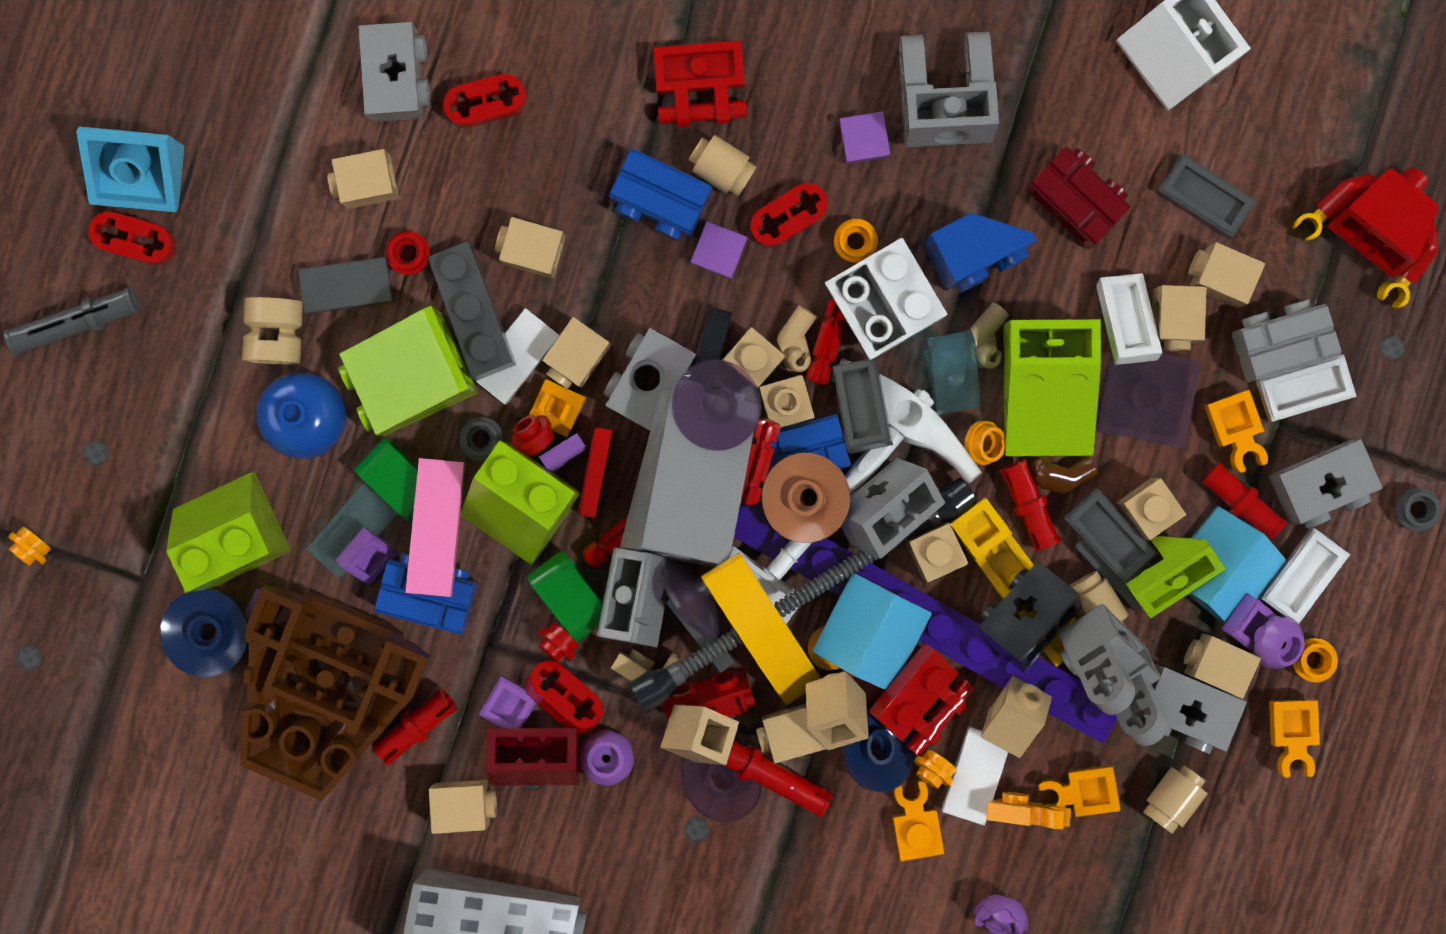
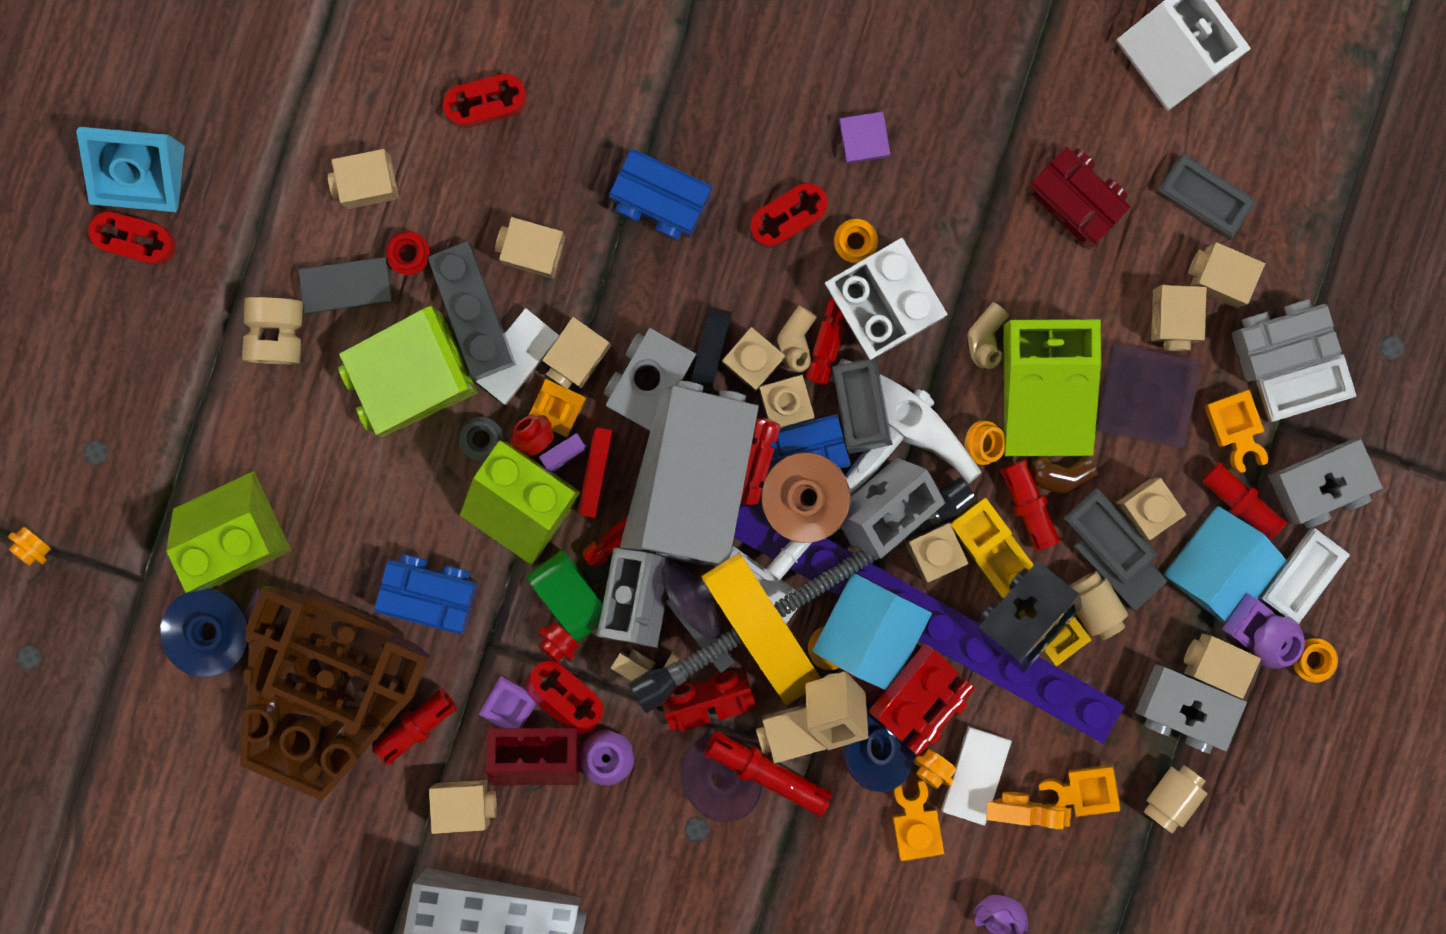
dark grey pin [3,286,141,356] -> none
blue cylinder [256,372,347,459] -> none
clear light blue tile [306,483,398,578] -> none
medium lavender tile [335,527,398,585] -> none
green beam [354,437,418,524] -> none
light grey brick [359,22,430,122] -> none
bright pink tile [405,458,466,597] -> none
red plate [653,40,747,127] -> none
tan brick [660,705,739,765] -> none
clear purple dish [672,360,761,451] -> none
tan brick [688,134,757,197] -> none
medium lavender tile [690,221,748,280] -> none
light grey brick [899,31,999,147] -> none
blue slope [922,213,1037,293] -> none
clear light blue slope [924,330,980,415] -> none
tan brick [981,676,1052,758] -> none
light grey brick [1058,603,1168,746] -> none
white tile [1096,273,1162,365] -> none
lime slope [1126,536,1226,619] -> none
light orange plate [1269,699,1320,778] -> none
red torso [1293,168,1439,308] -> none
dark grey plate [1395,488,1441,532] -> none

